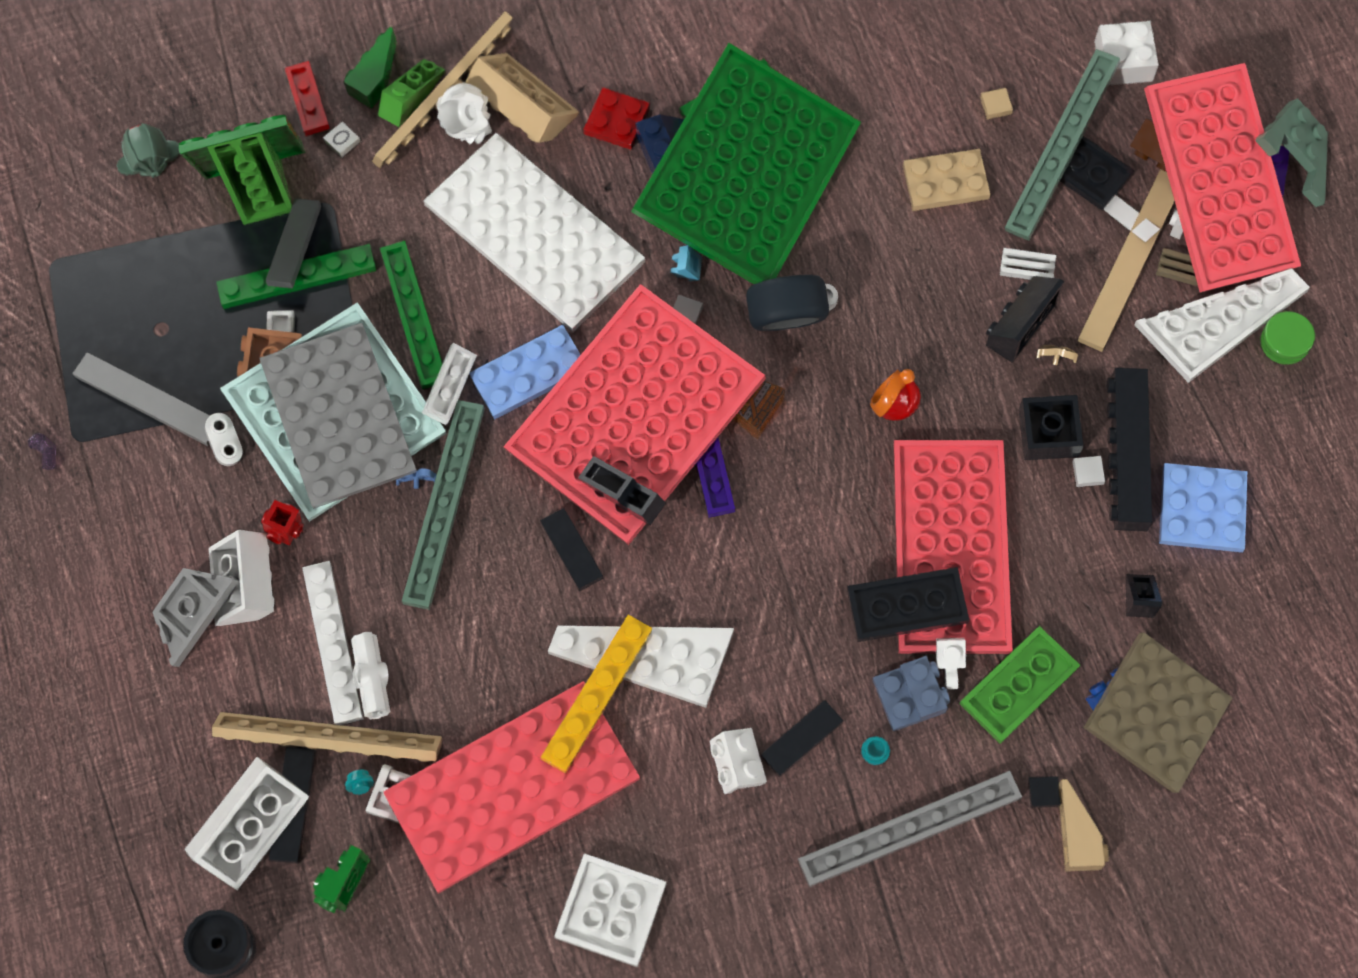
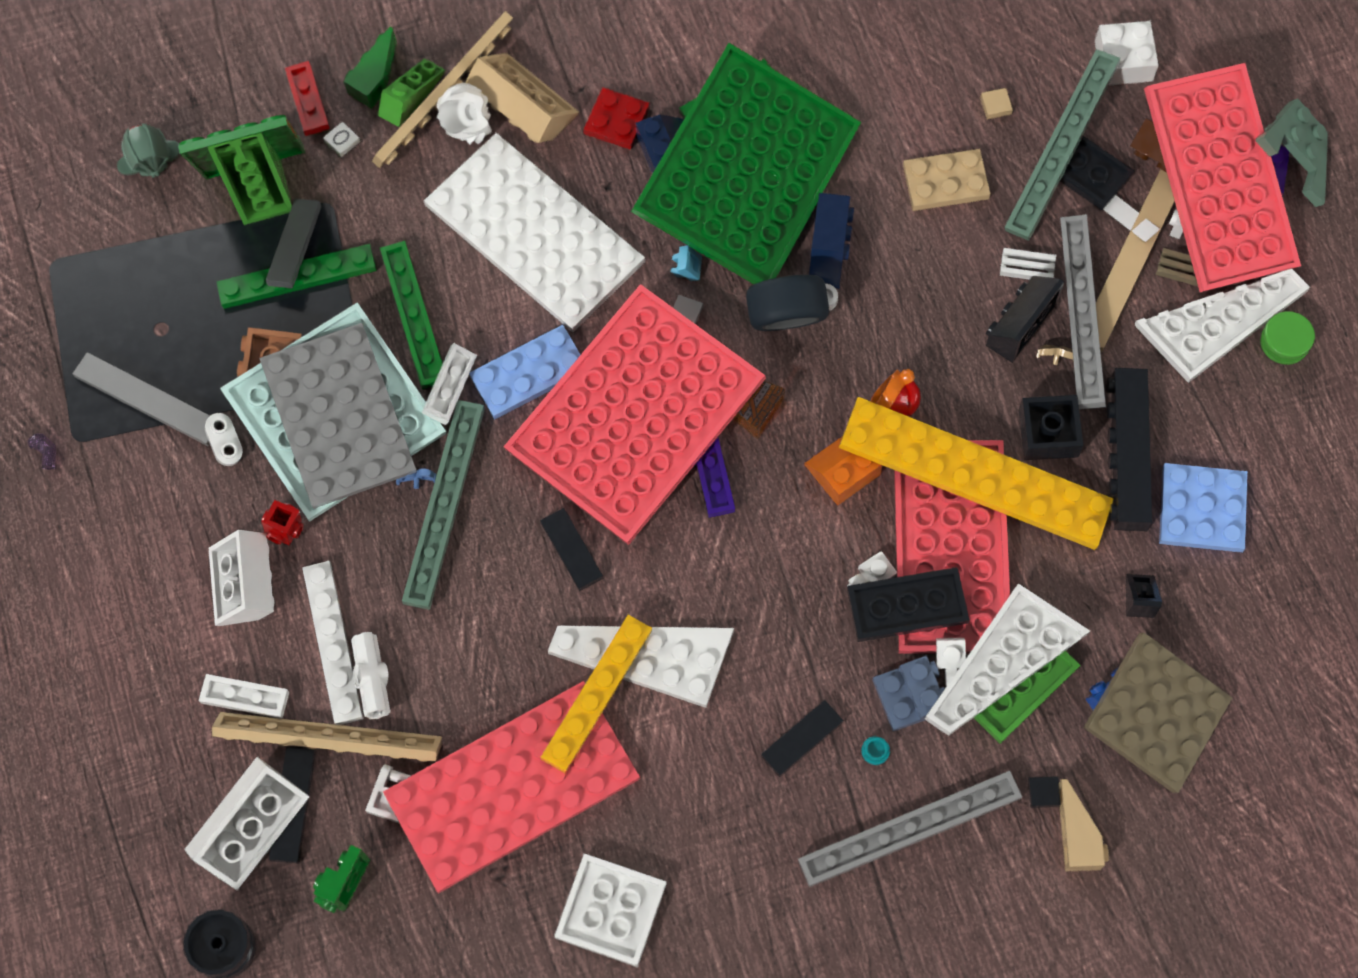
light grey wing [152,568,239,667] -> none
white tile [266,310,295,333] -> none
teal plate [345,770,374,795] -> none
black slope [578,456,666,526] -> none
white bracket [710,728,767,794] -> none
white tile [1073,456,1105,487] -> none
none -> white plate [199,674,289,719]
none -> orange slope [804,436,882,506]
none -> dark blue wedge [809,193,854,289]
none -> yellow plate [838,397,1113,550]
none -> white plate [847,551,897,586]
none -> white wing [925,584,1090,736]
none -> light grey plate [1060,214,1106,409]

